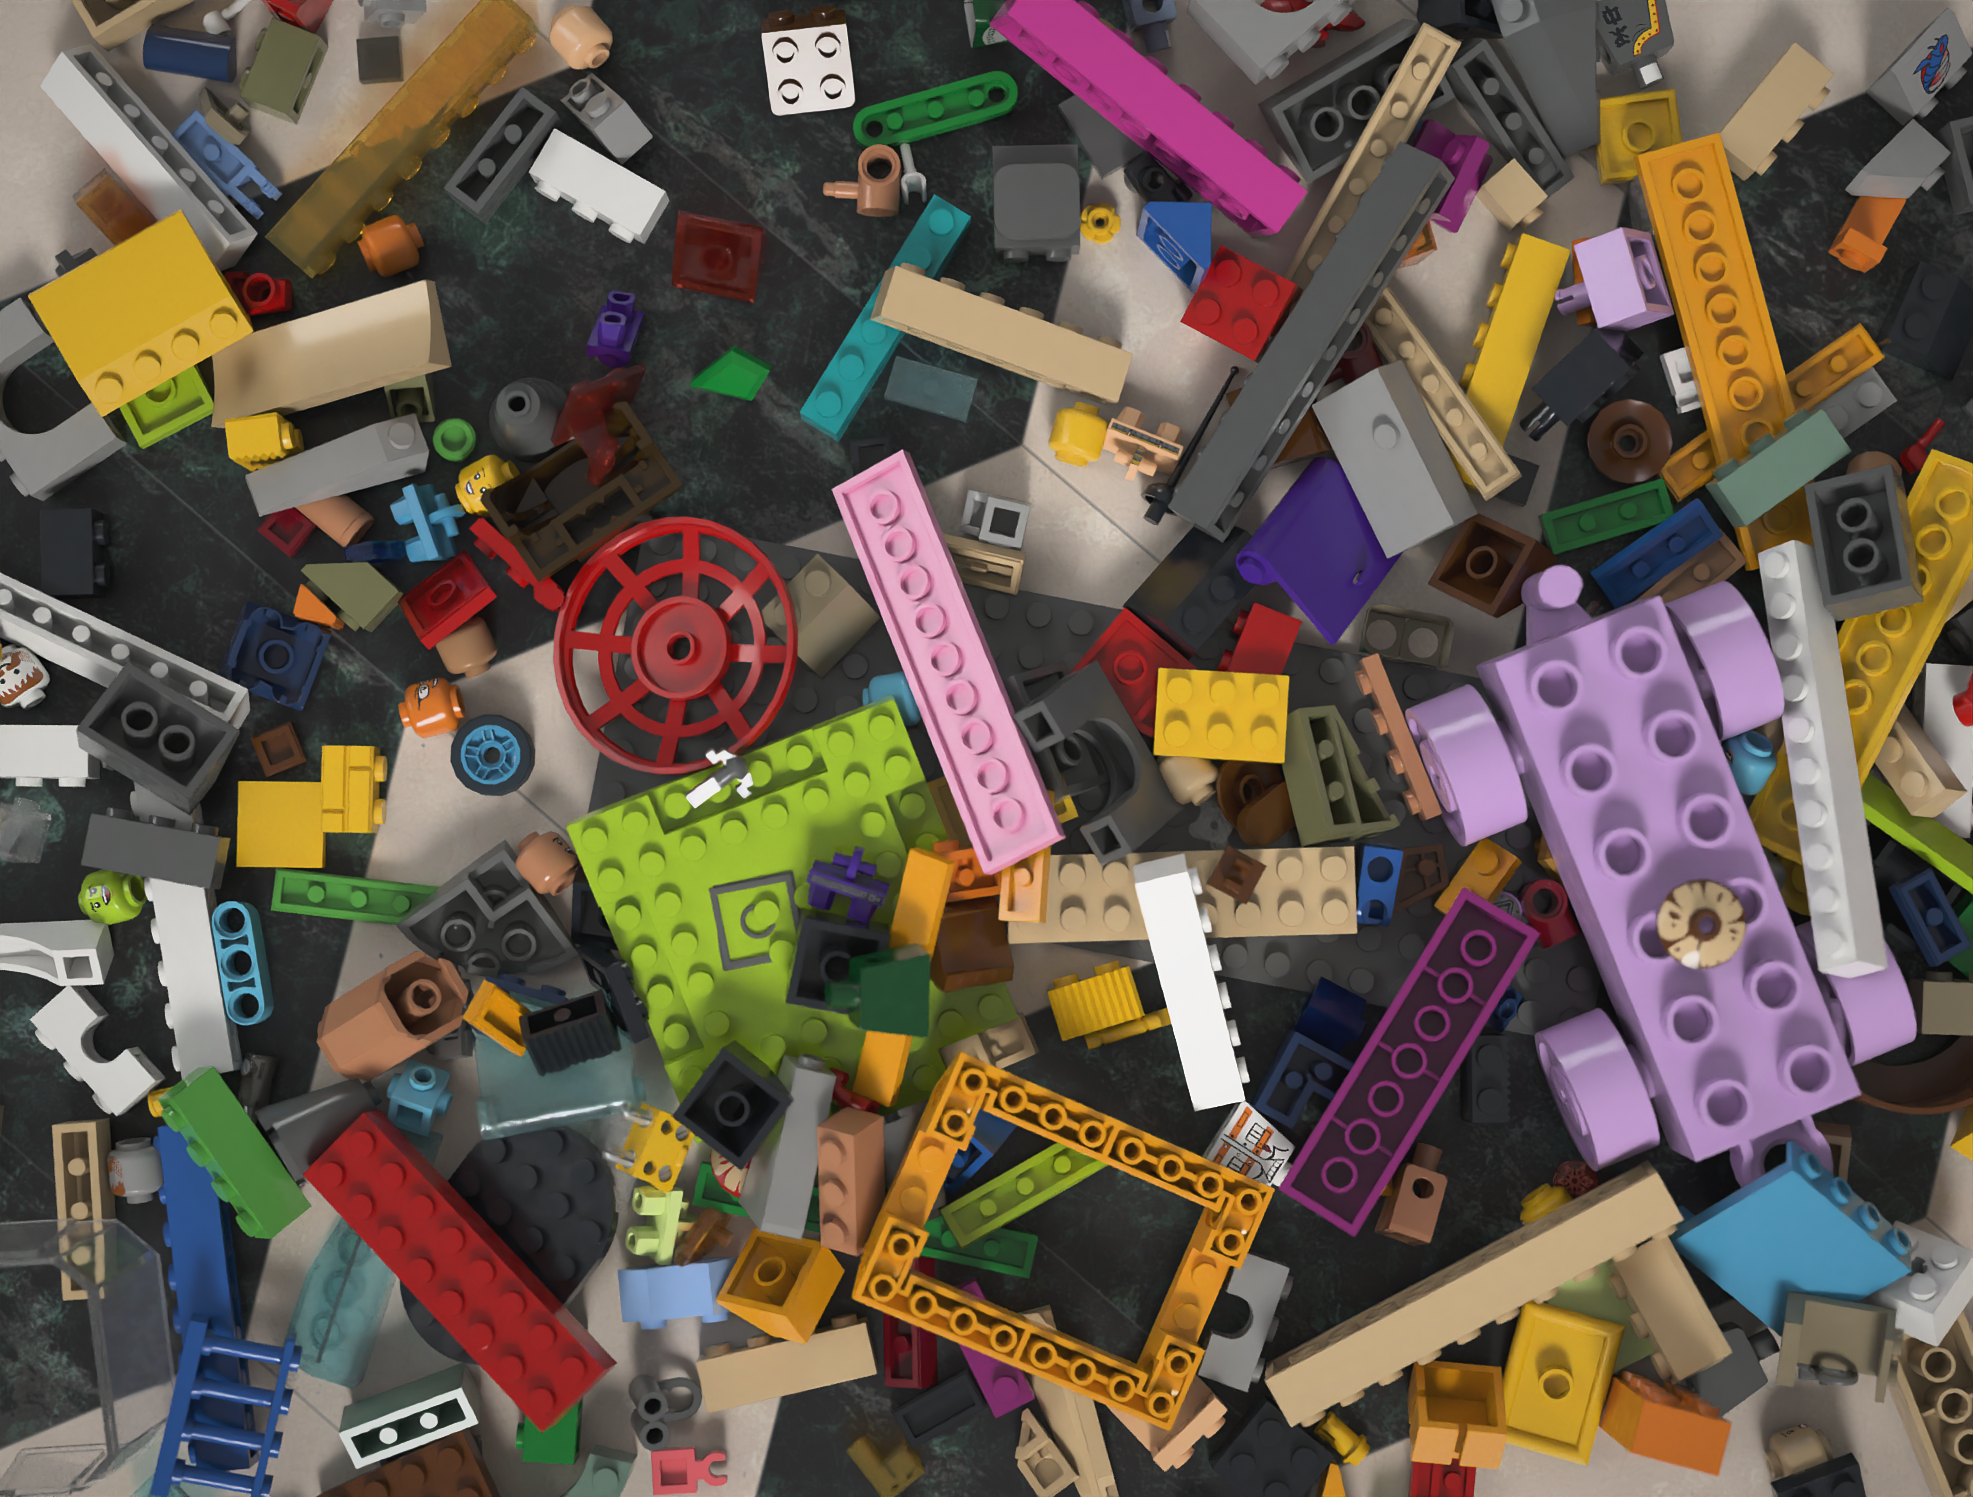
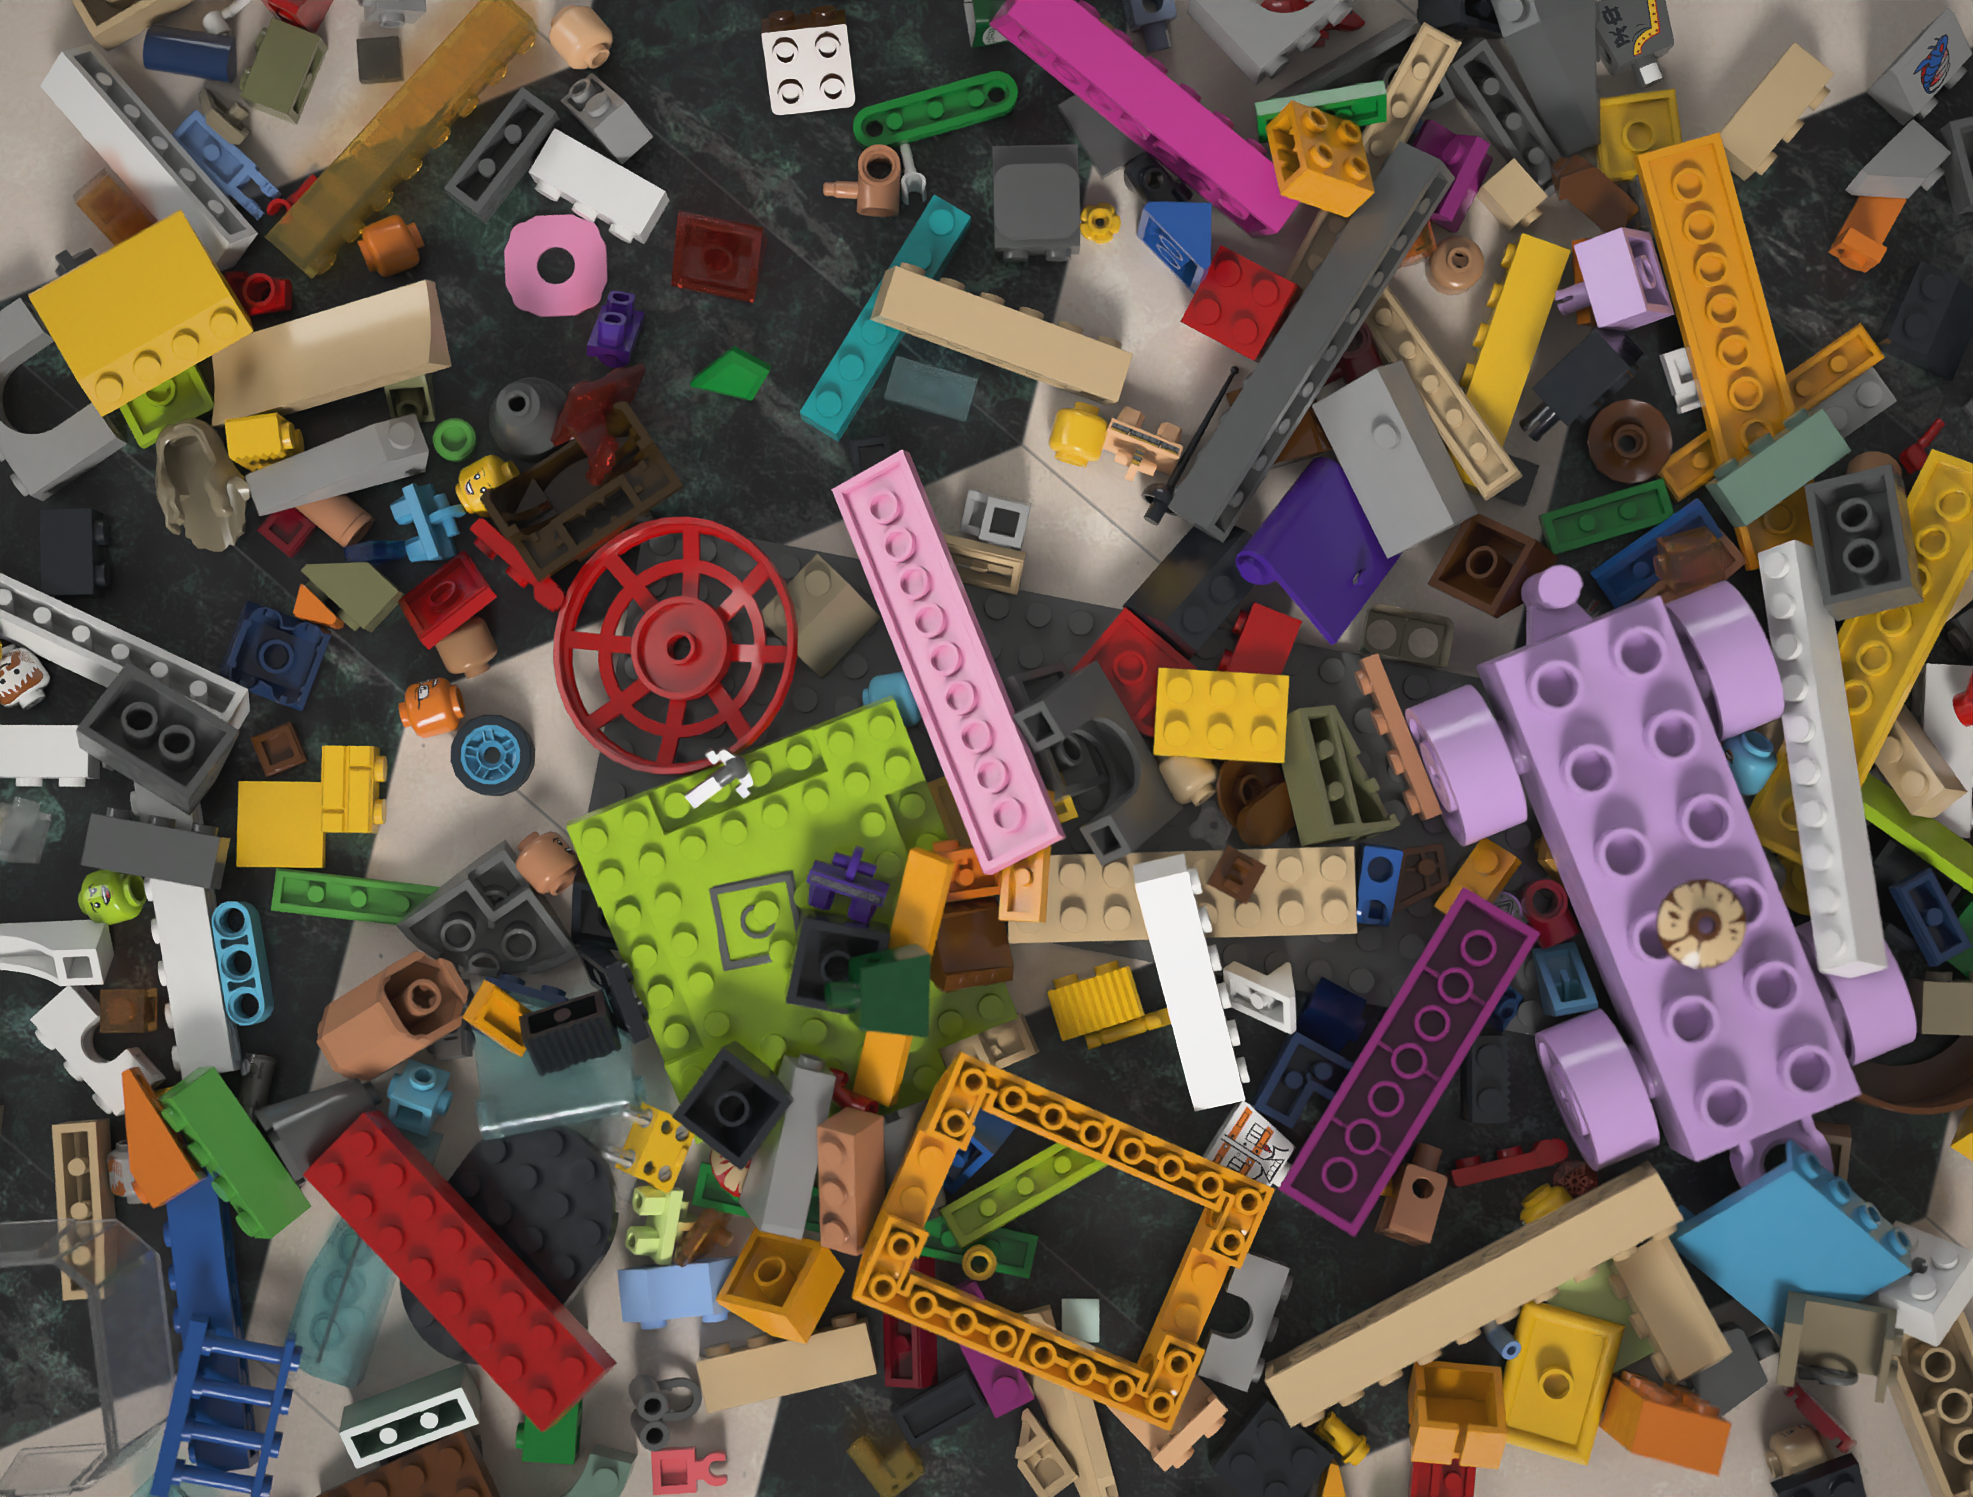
none -> clear orange brick [100,988,157,1033]
none -> orange slope [121,1067,207,1209]
none -> dark tan hair [155,418,251,552]
none -> red hand [267,174,320,226]
none -> bright pink piece [504,214,608,317]
none -> yellow pin [962,1244,997,1281]
none -> light aqua piece [1062,1298,1099,1342]
none -> white slope [1223,961,1296,1034]
none -> green plate [1255,80,1387,144]
none -> light orange brick [1266,100,1375,218]
none -> medium nougat head [1425,236,1484,295]
none -> red hinge [1445,1138,1570,1188]
none -> medium blue arm [1482,1320,1521,1360]
none -> medium azure slope [1533,941,1598,1016]
none -> reddish brown slope [1549,154,1639,234]
none -> clear orange brick [1653,526,1725,593]
none -> dark red tile [1783,1379,1857,1453]

